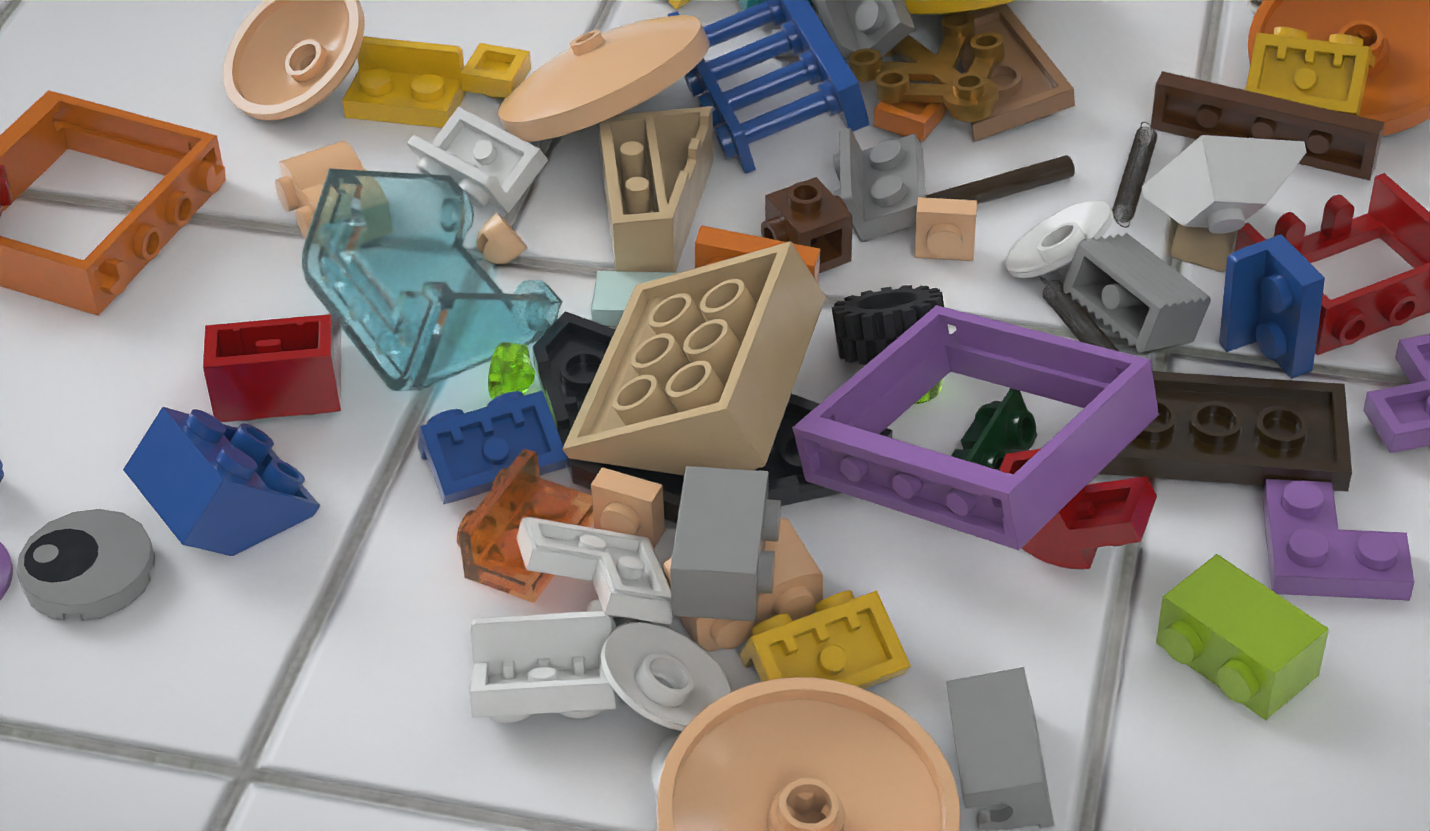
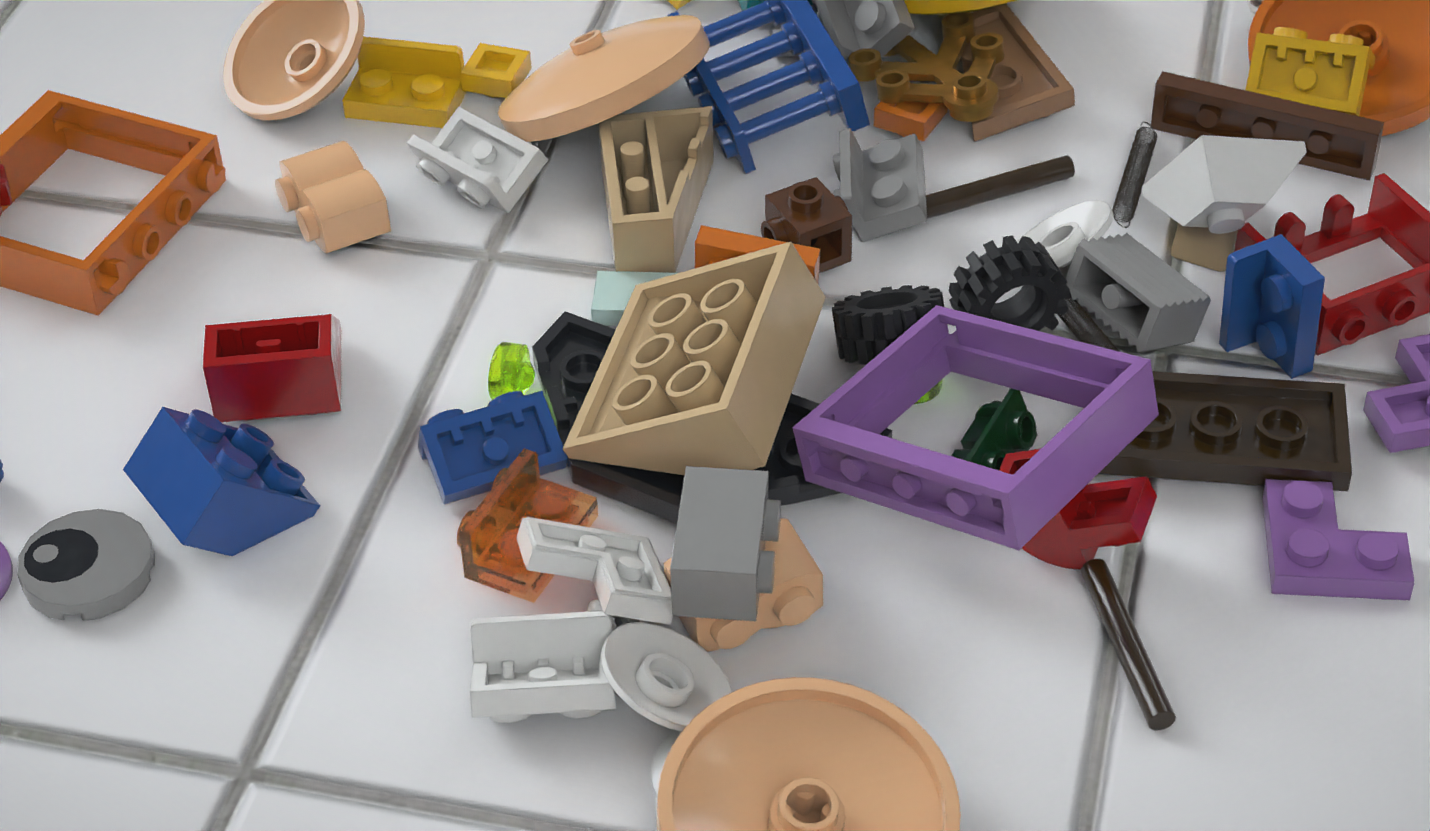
clear light blue windscreen [302,168,563,391] -> none
light nougat hinge [476,213,528,264] -> none
light nougat plate [591,467,665,549] -> none
yellow bracket [739,590,911,689] -> none
light nougat plate [915,197,977,261] -> none
light grey hinge [946,667,1055,831] -> none
lime brick [1156,554,1329,720] -> none
none -> black tyre [948,235,1070,331]
none -> dark brown bar [1081,559,1176,731]

